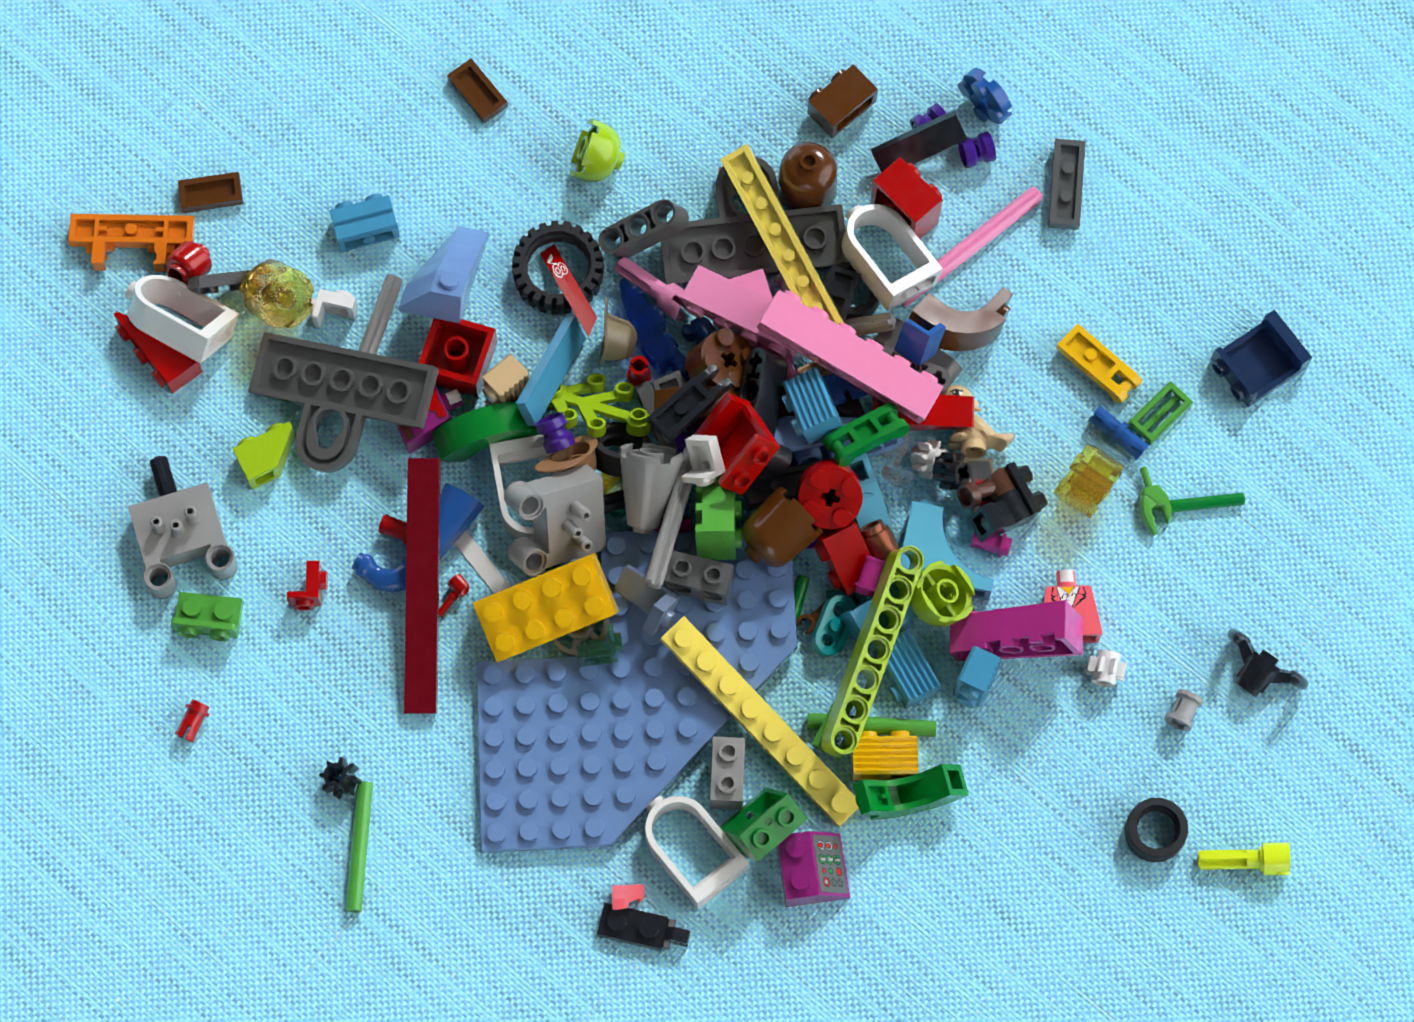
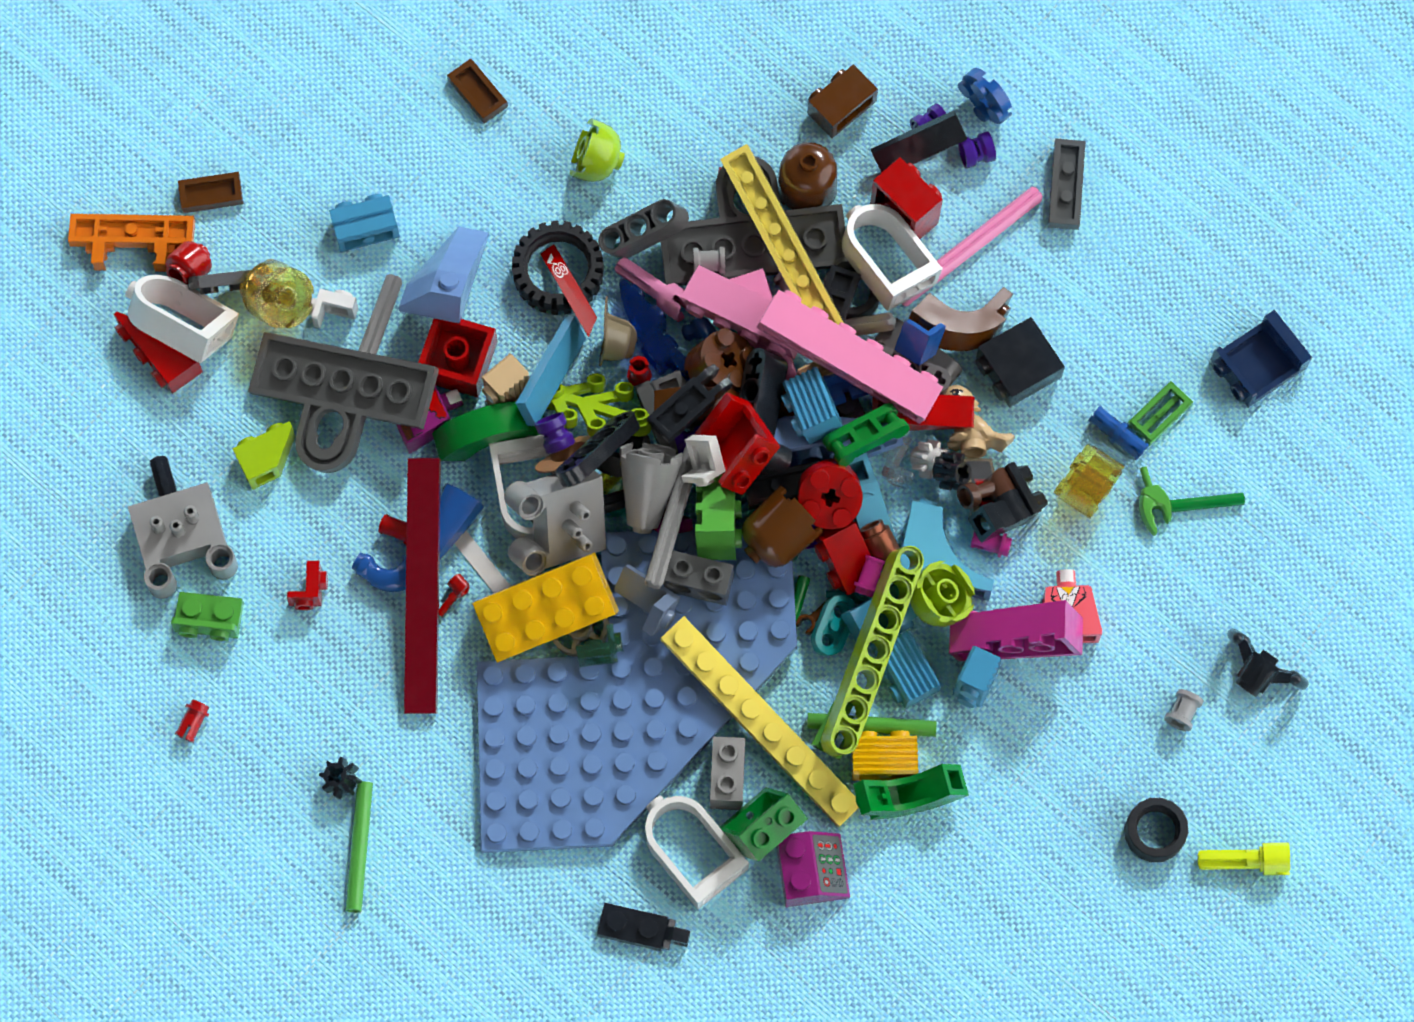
coral tile [612,884,645,910] -> none
yellow plate [1056,323,1142,404] -> none
white gear [1086,649,1127,687] -> none
none -> black beam [556,411,640,487]
none -> light grey bush [693,247,725,275]
none -> black brick [975,317,1065,408]

